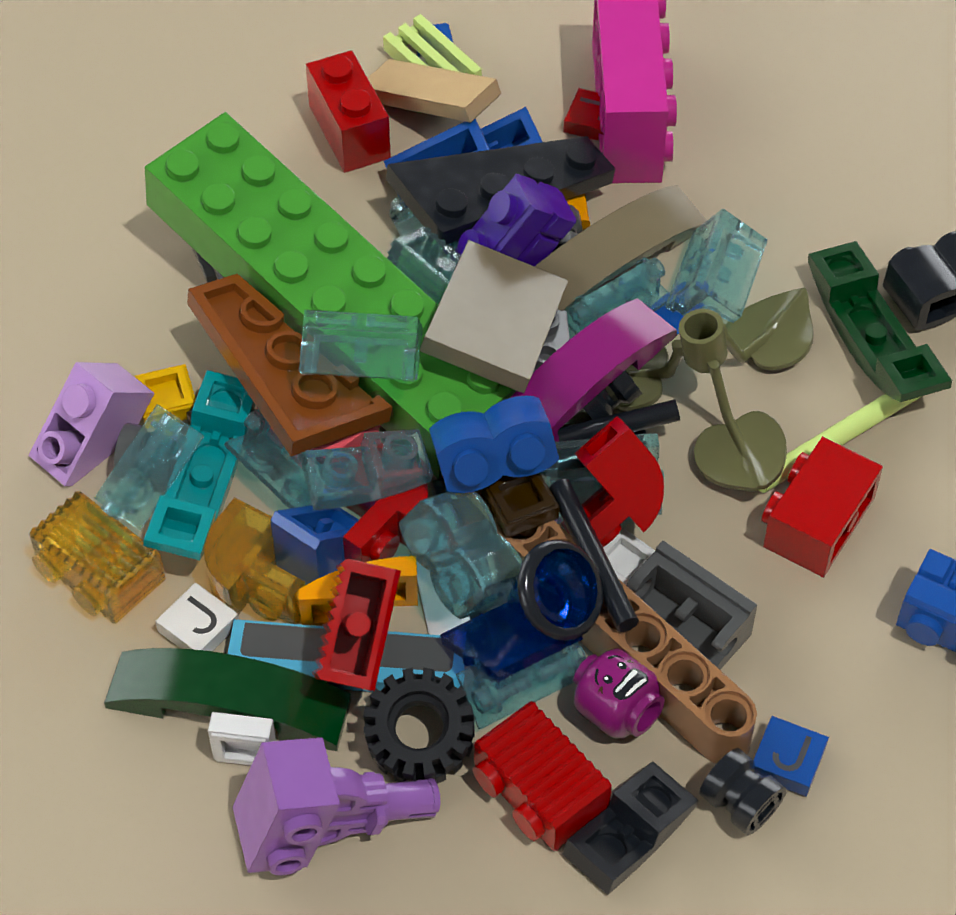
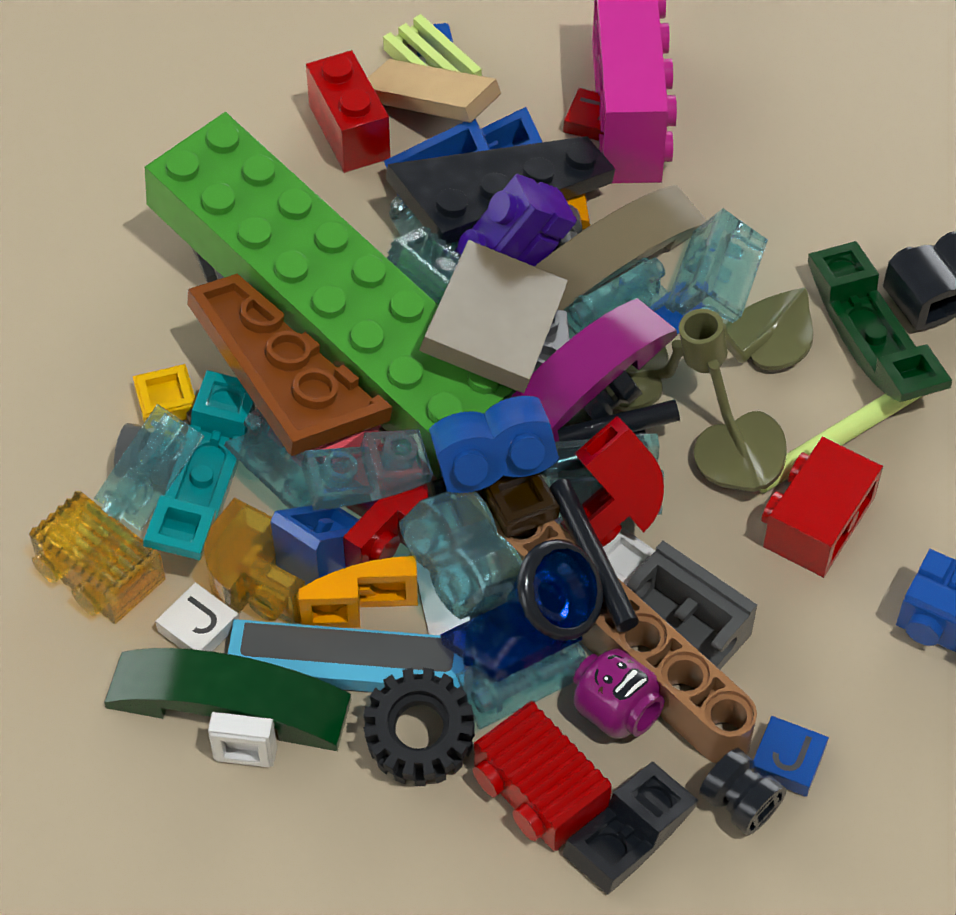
lavender slope [28,362,154,486] -> none
medium lavender brick [233,737,441,875] -> none
clear light blue hinge [299,310,423,382] -> none
red brick [312,559,401,691] -> none

